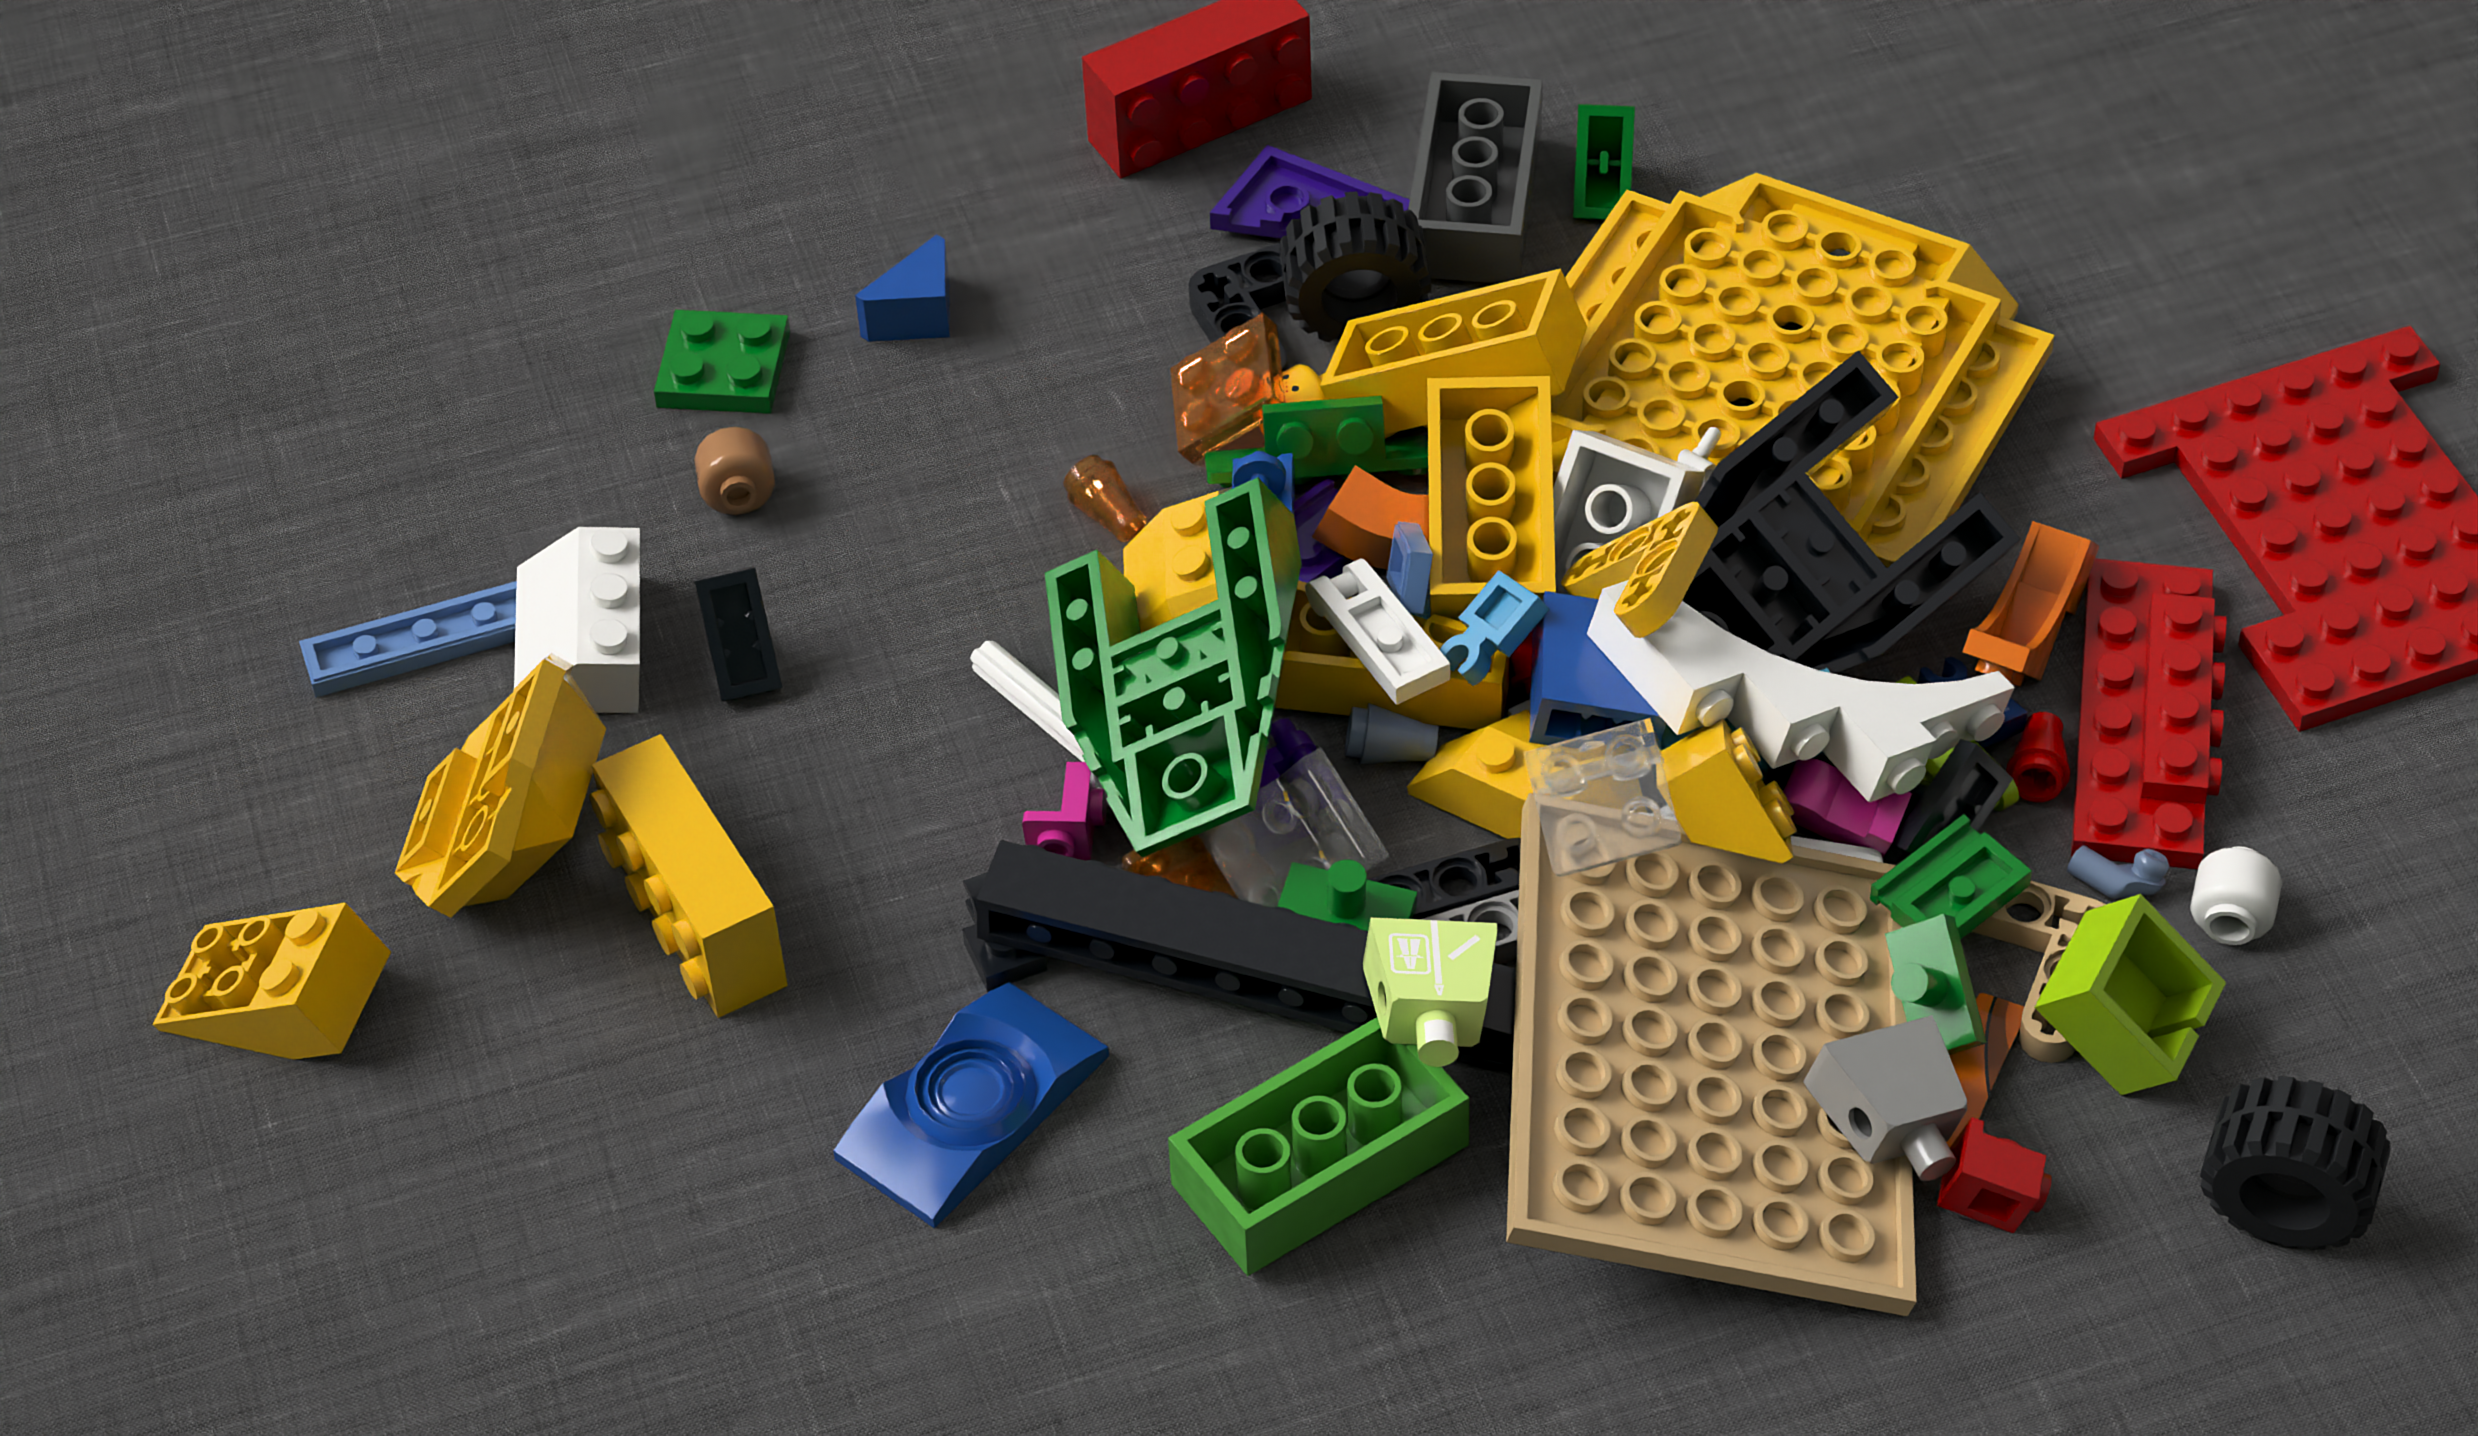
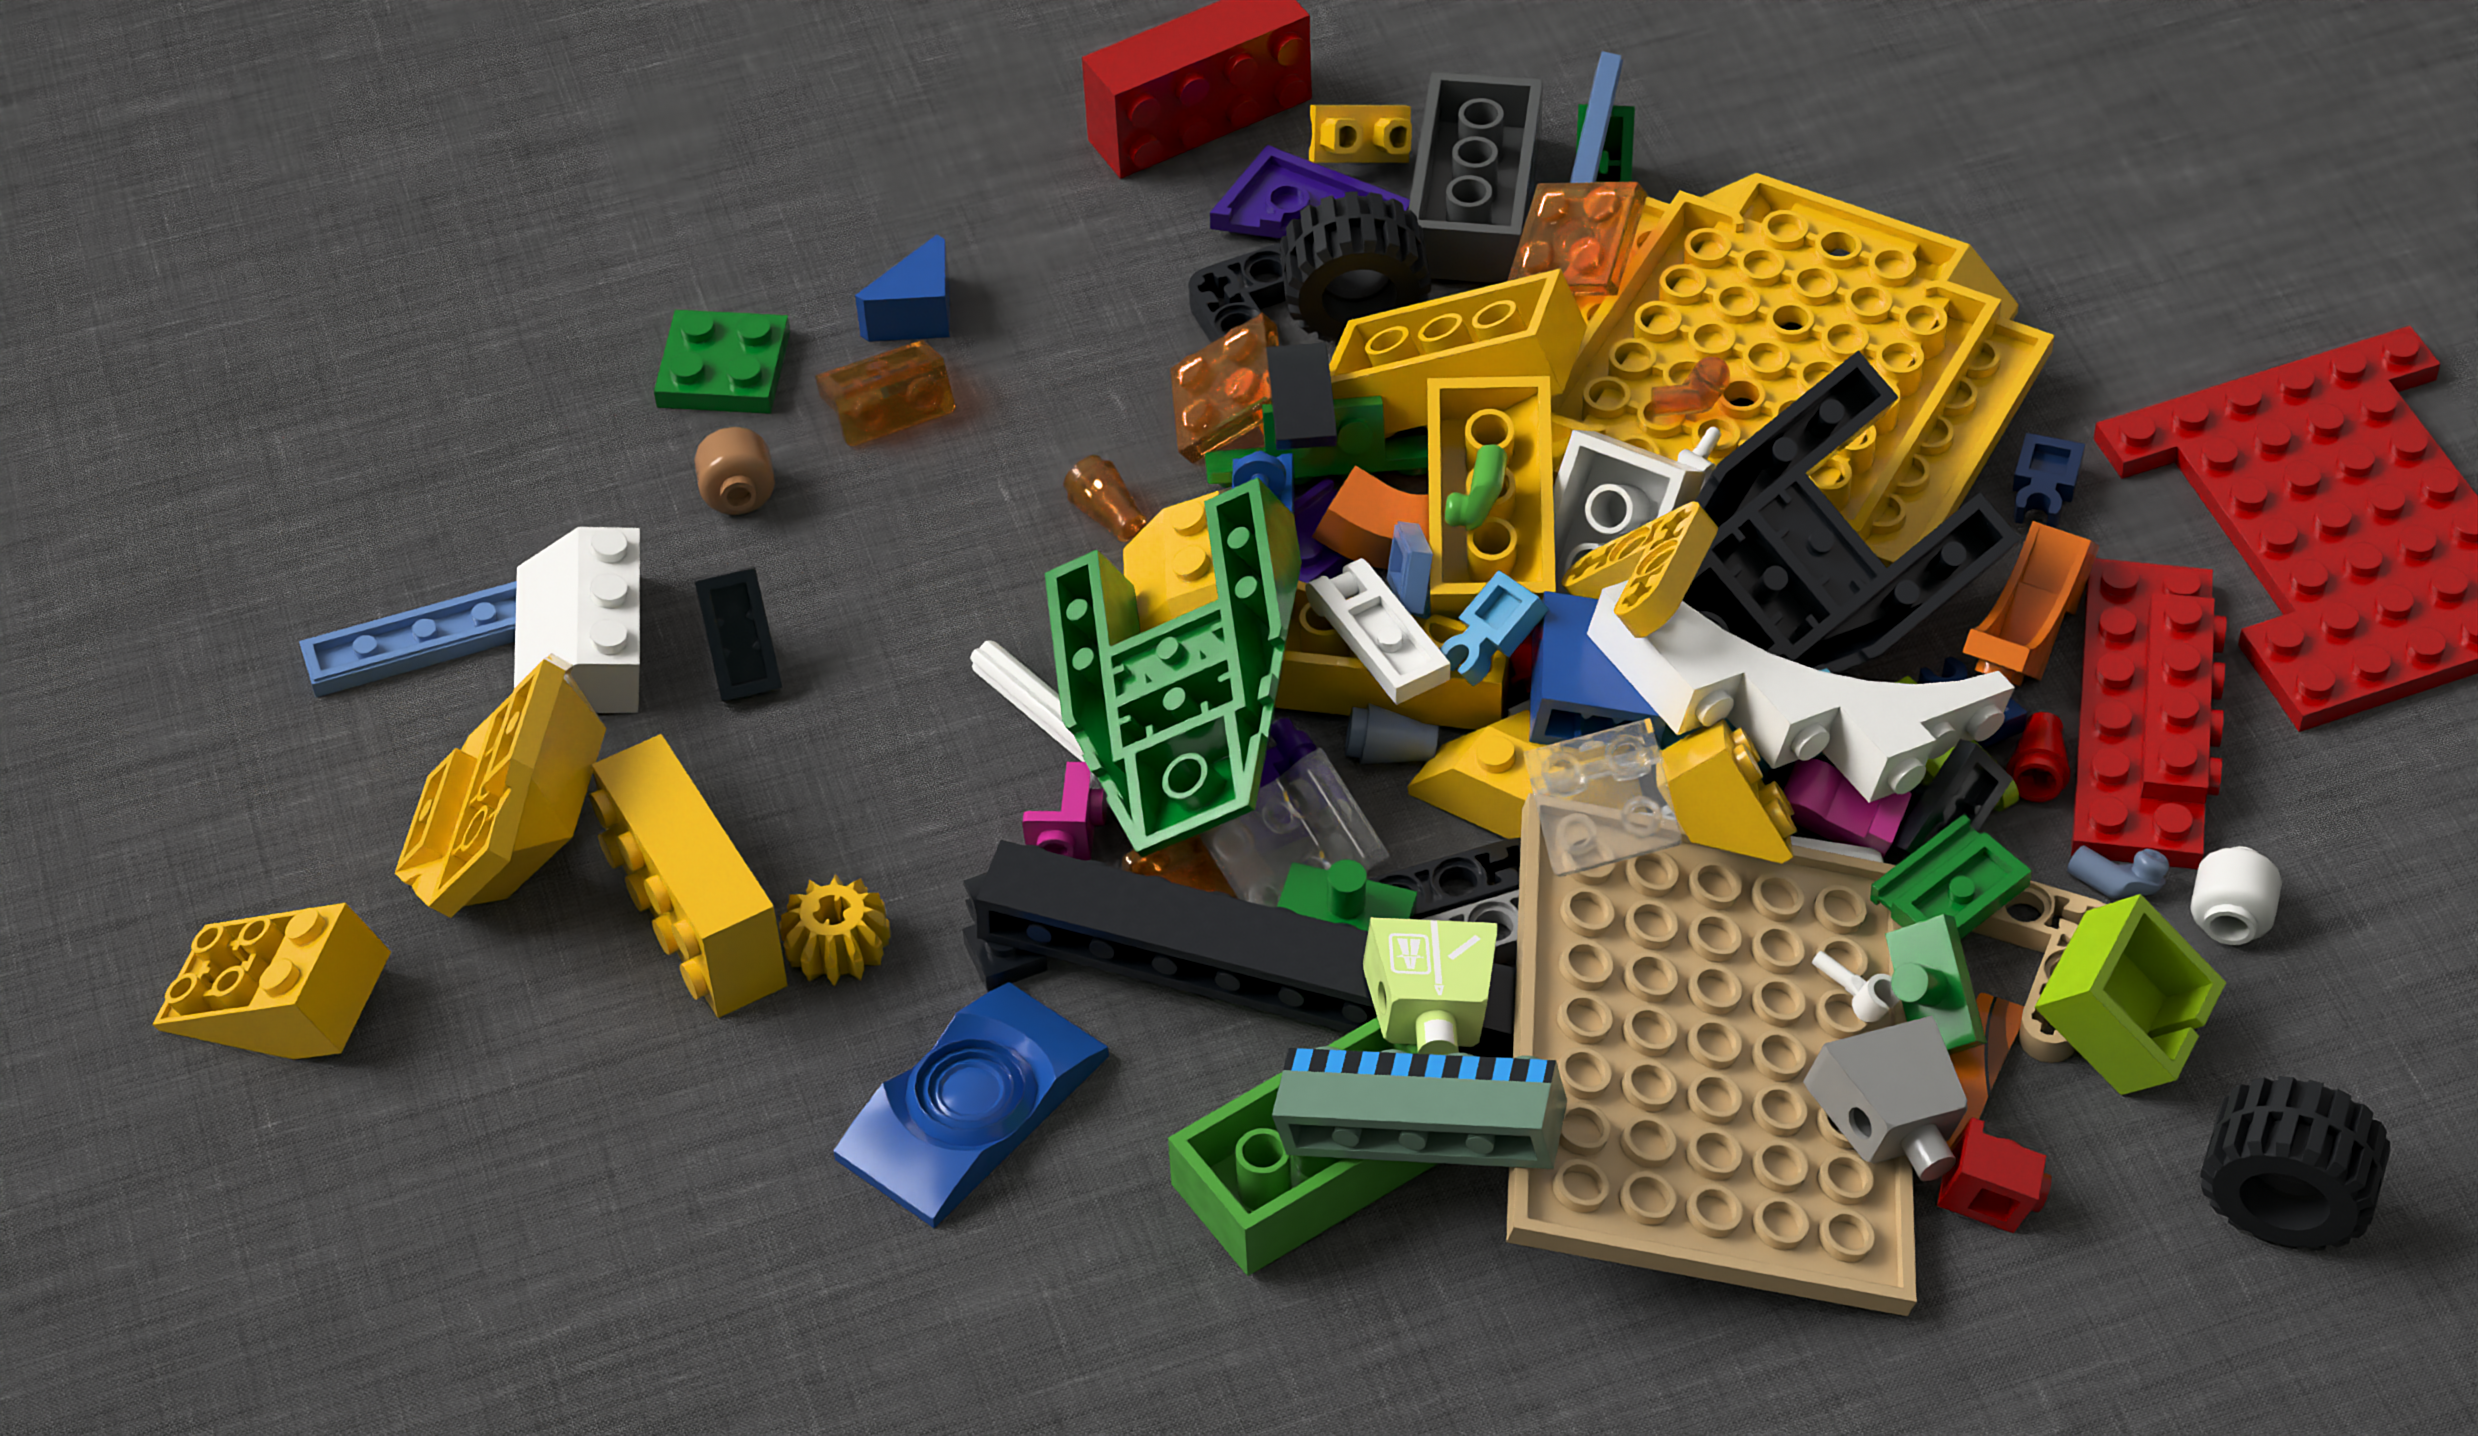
none -> yellow gear [779,873,891,987]
none -> clear orange bracket [815,339,956,446]
none -> black slope [1266,342,1337,450]
none -> sand green brick [1272,1046,1568,1169]
none -> yellow hips [1309,105,1412,163]
none -> bright green arm [1445,444,1508,531]
none -> clear orange plate [1507,182,1648,296]
none -> medium blue tile [1550,51,1623,277]
none -> clear orange arm [1651,357,1731,417]
none -> white hand [1812,951,1900,1022]
none -> dark blue plate [2012,432,2085,528]

